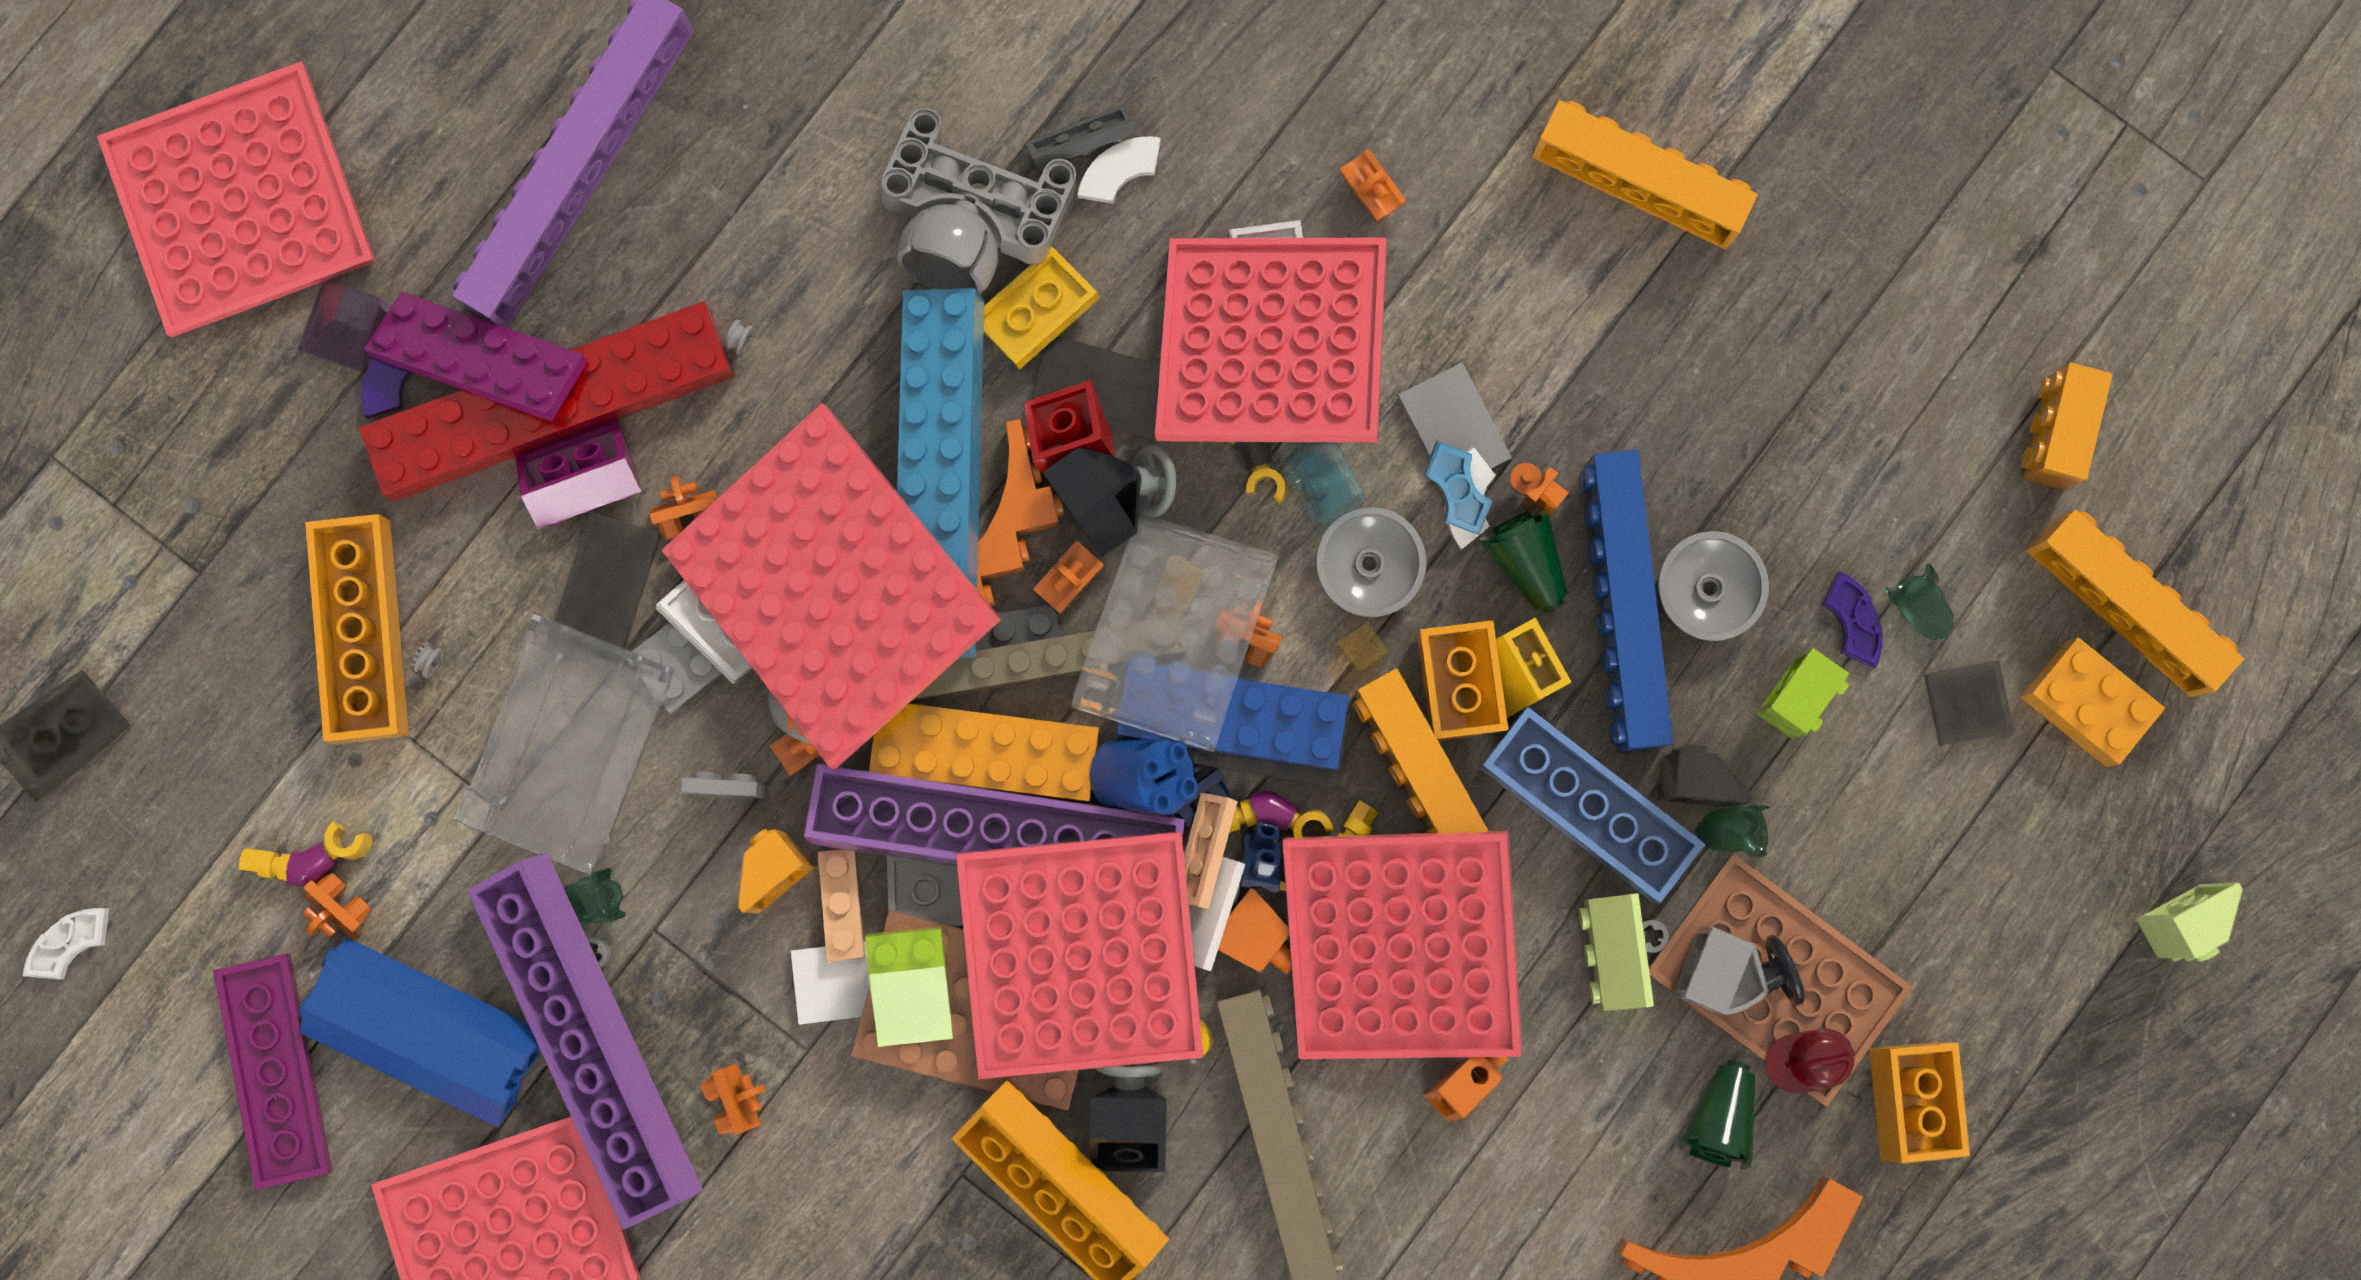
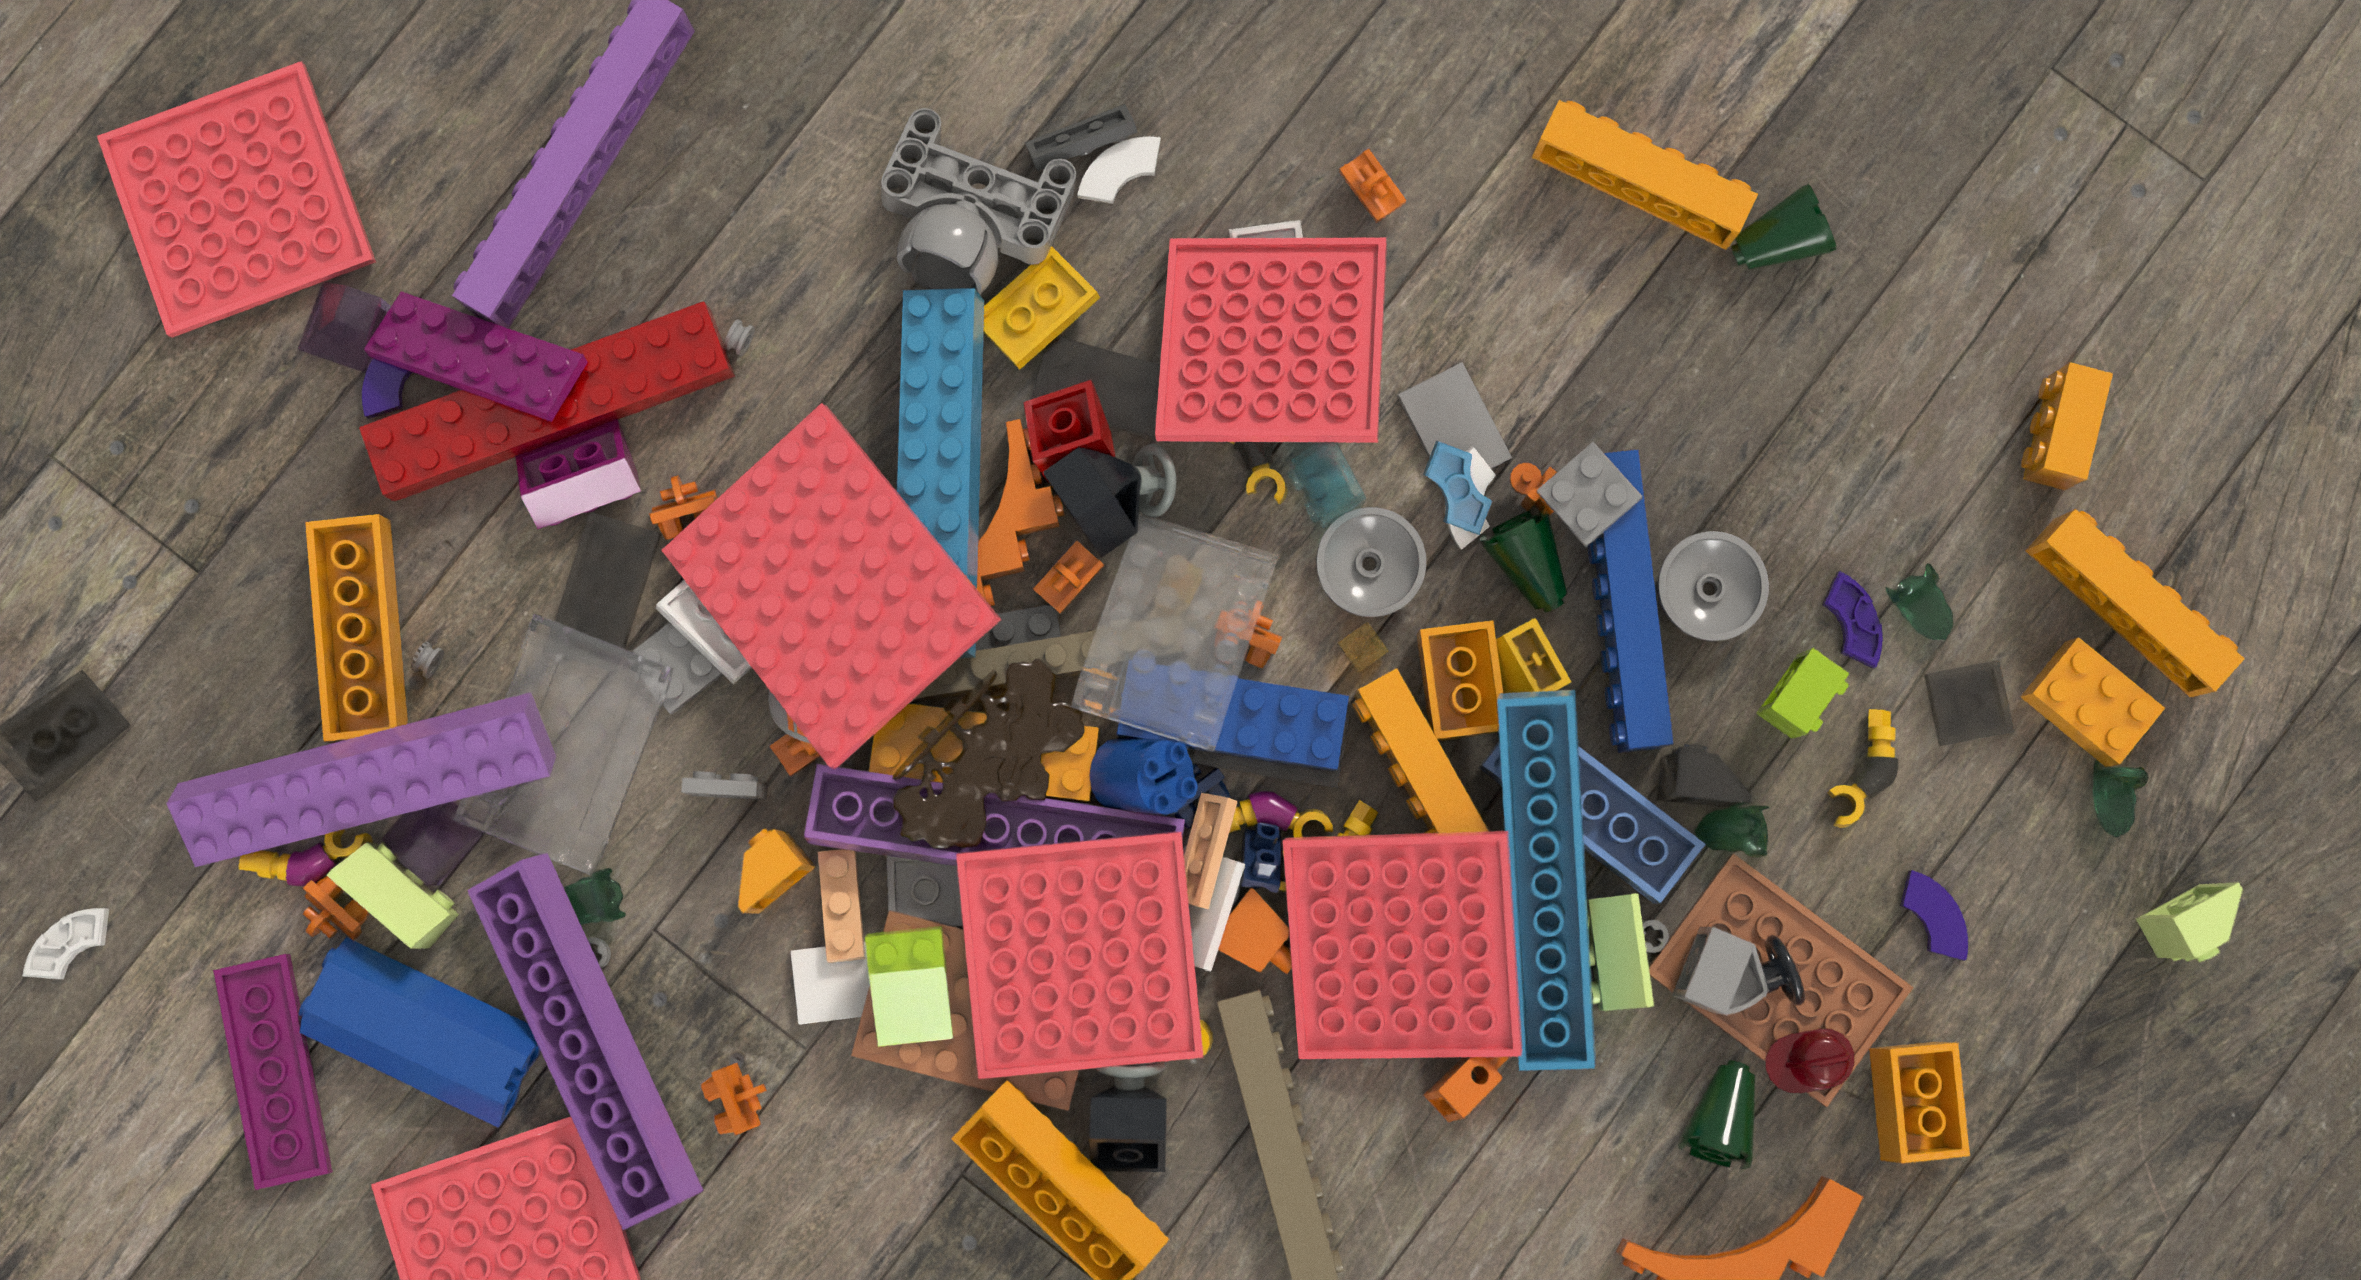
none -> medium lavender brick [166,692,556,867]
none -> yellowish green slope [327,842,459,949]
none -> clear purple slope [382,801,487,886]
none -> dark brown plant [892,659,1085,849]
none -> dark azure brick [1497,690,1596,1070]
none -> light grey plate [1537,442,1643,547]
none -> dark green cone [1730,184,1837,270]
none -> piece [1827,709,1899,828]
none -> dark purple tile [1900,870,1968,961]
none -> clear green piece [2092,760,2149,838]

